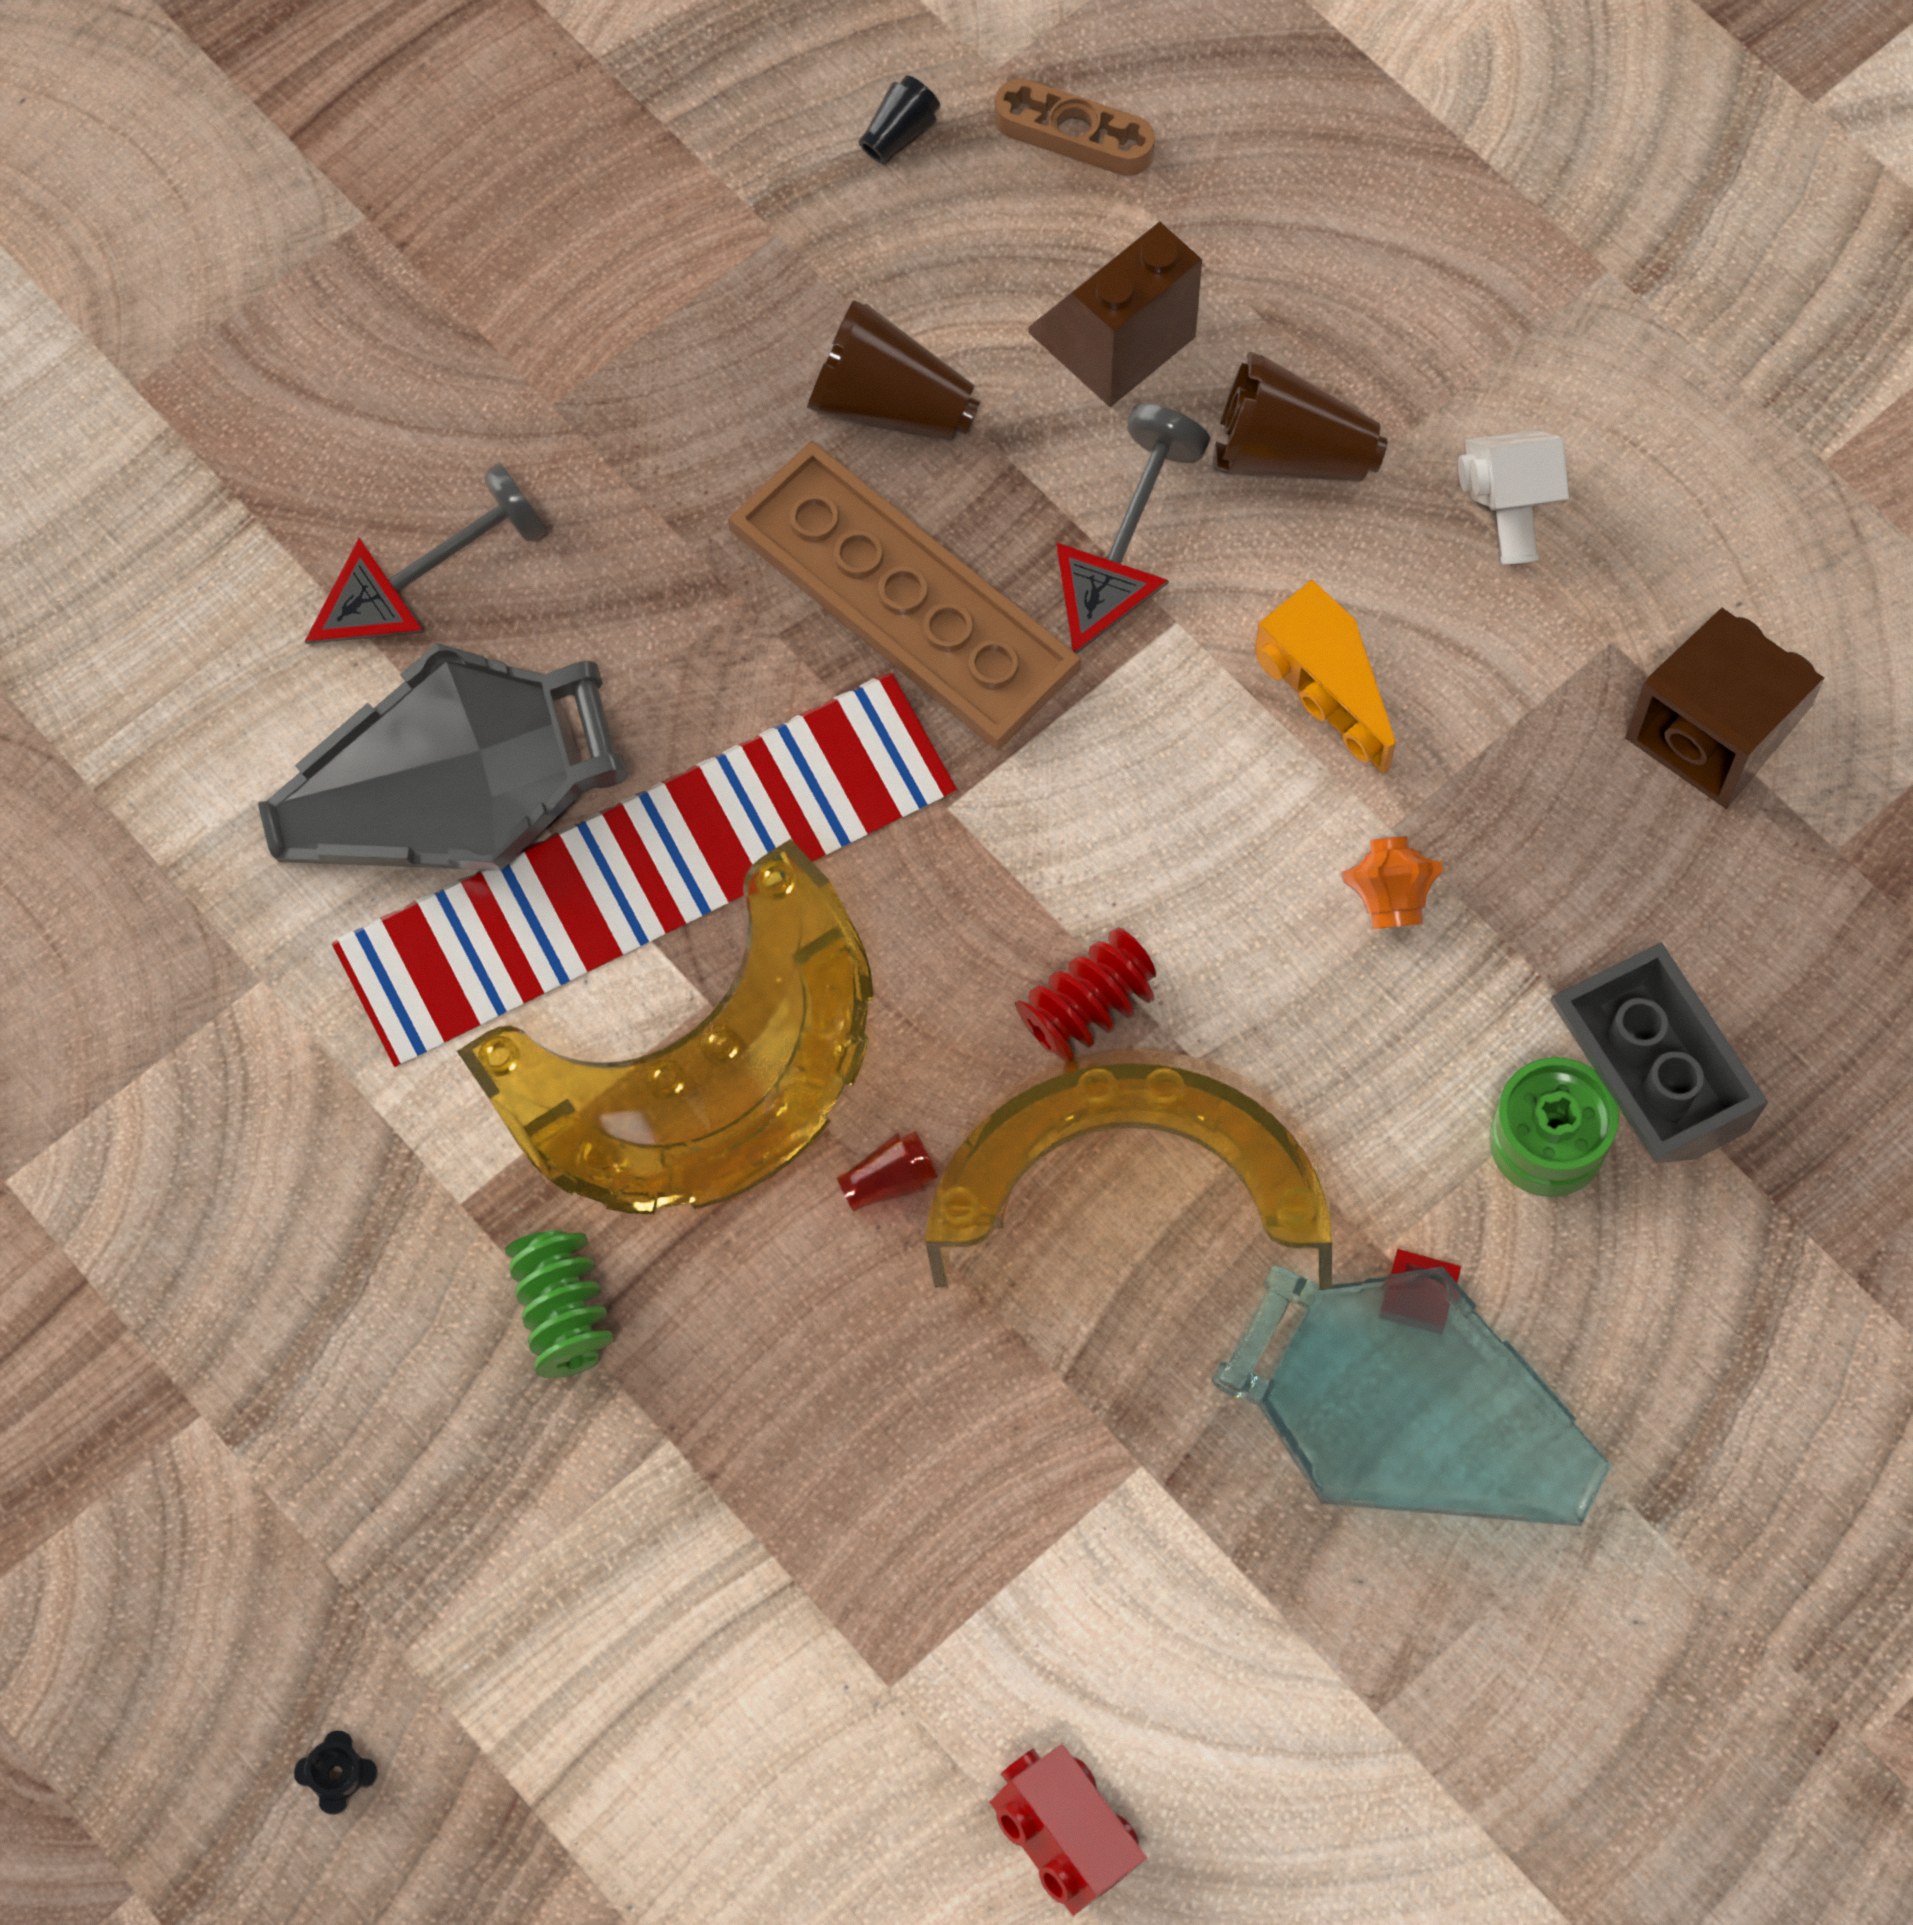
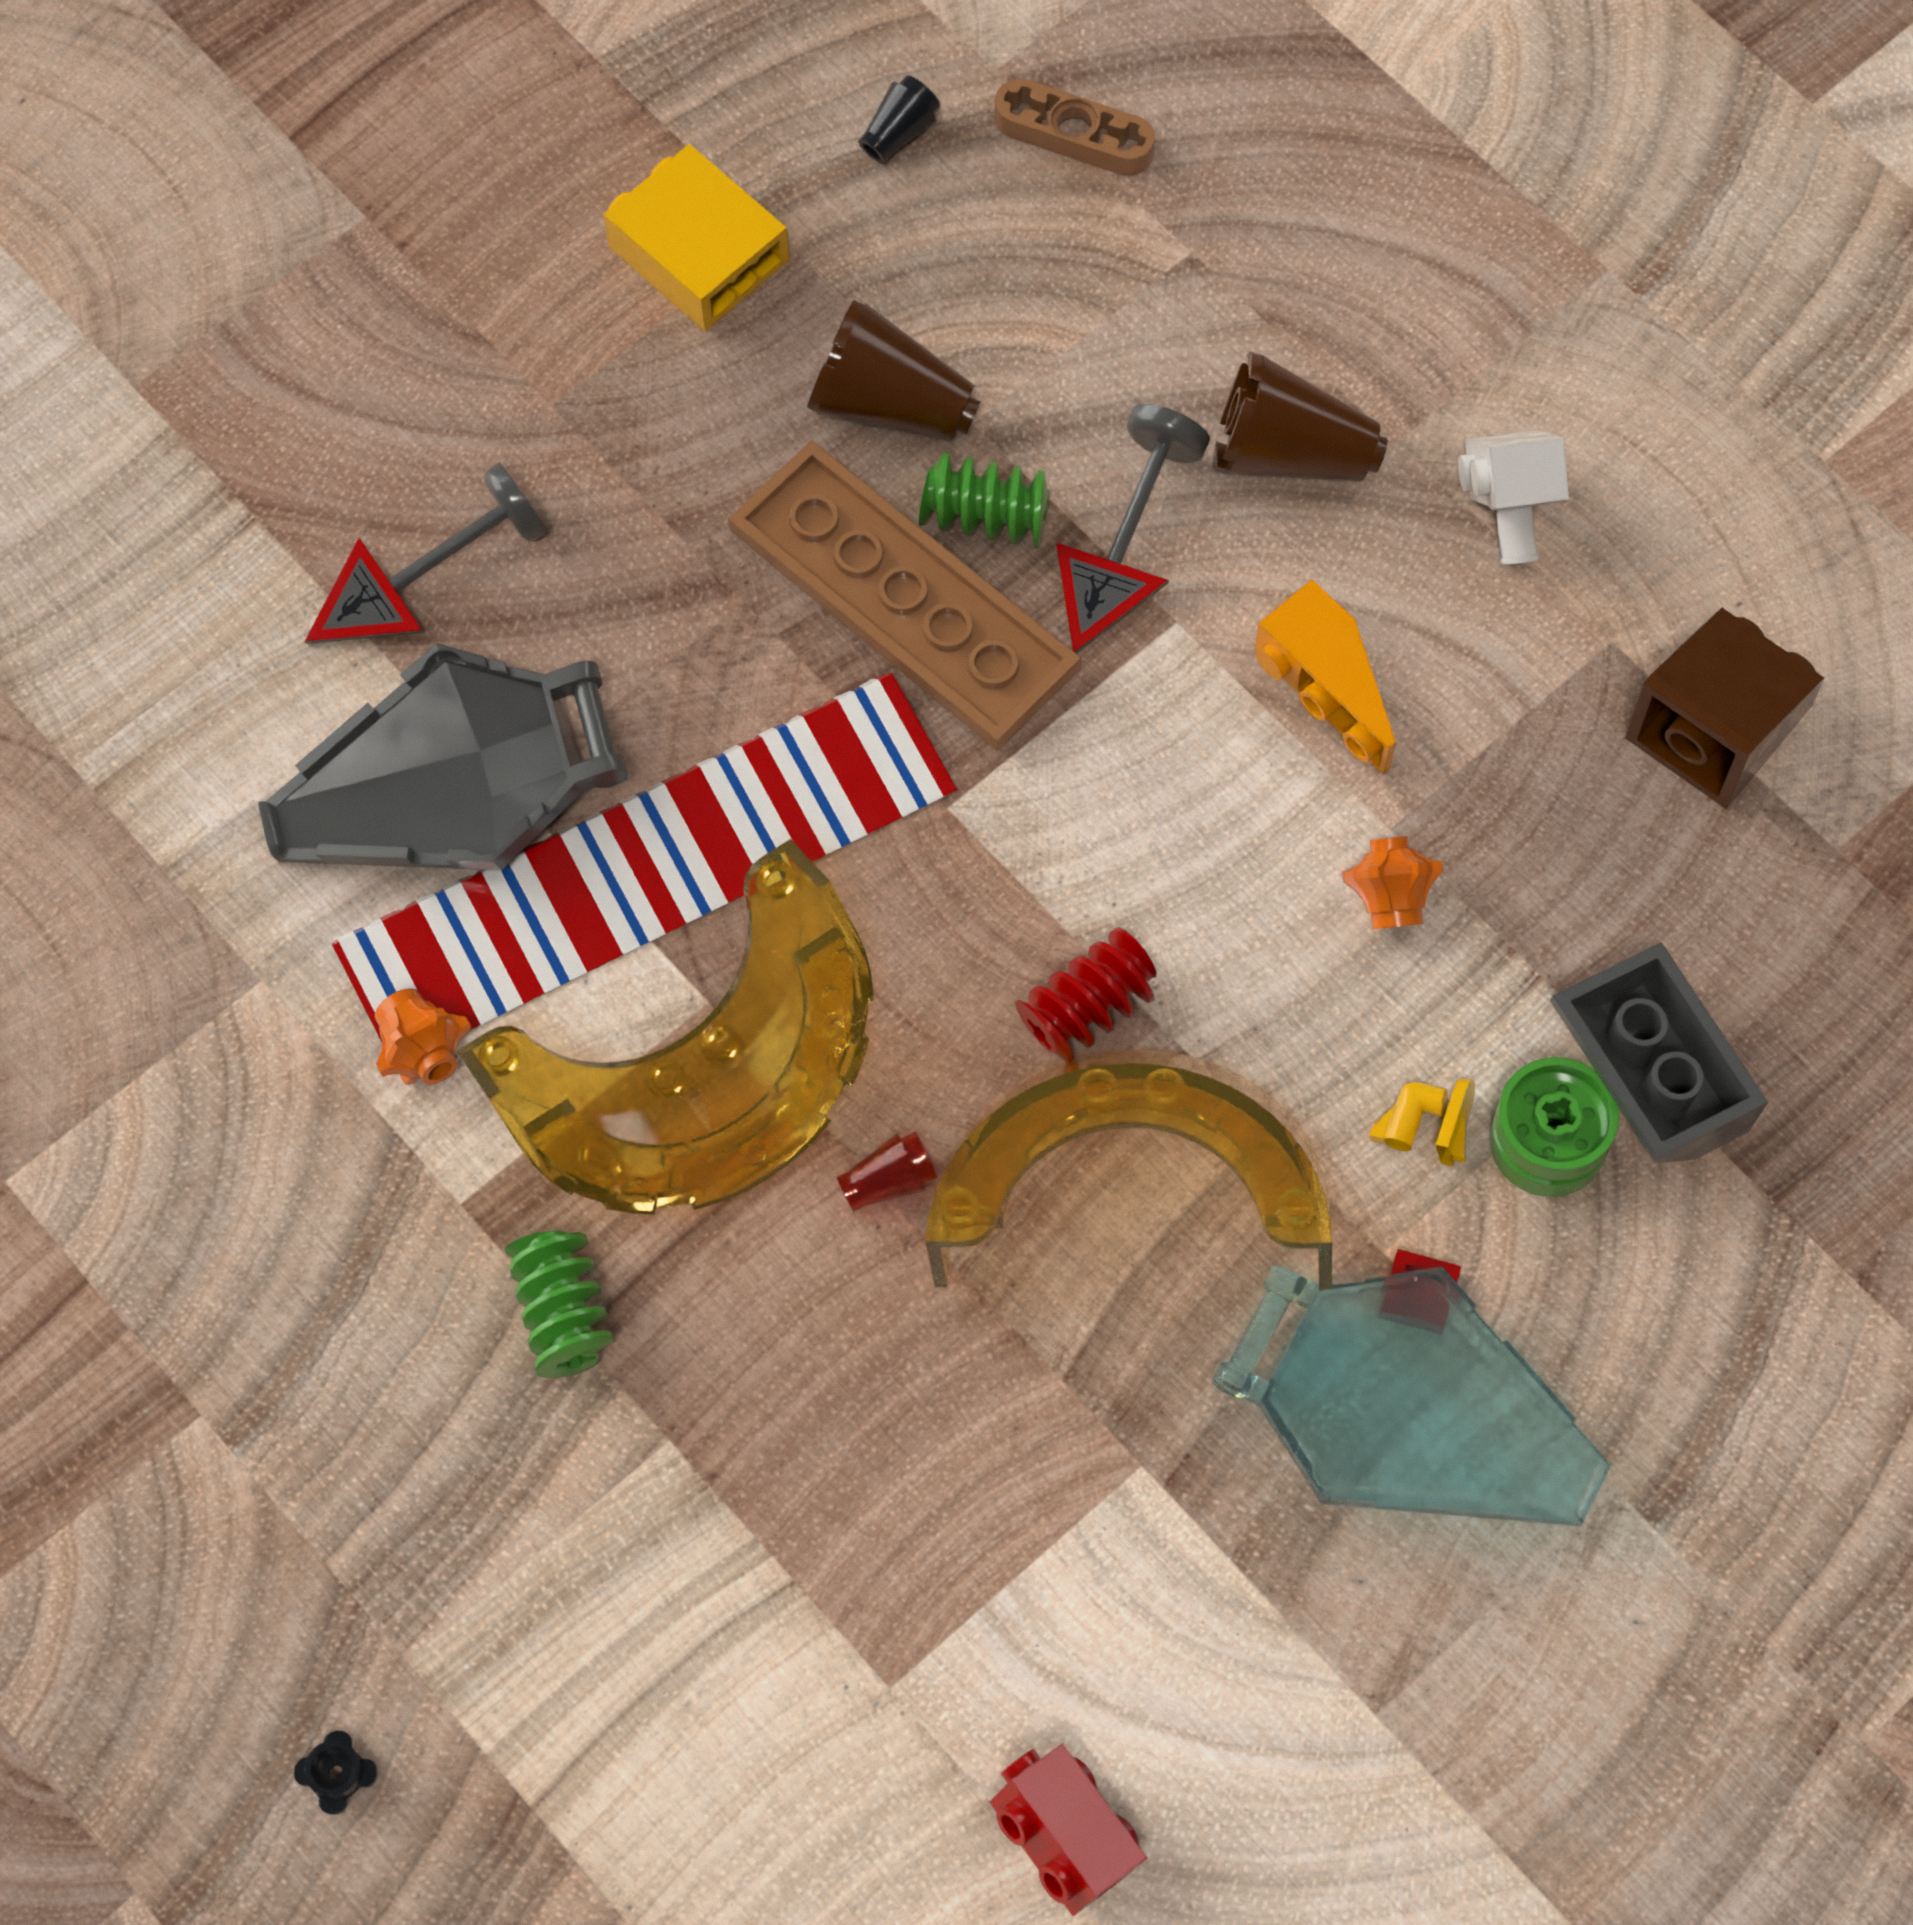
reddish brown slope [1029,222,1202,407] -> none
none -> orange rock [375,988,471,1085]
none -> yellow brick [603,144,790,331]
none -> bright green piece [919,452,1050,548]
none -> yellow piece [1369,1077,1475,1167]

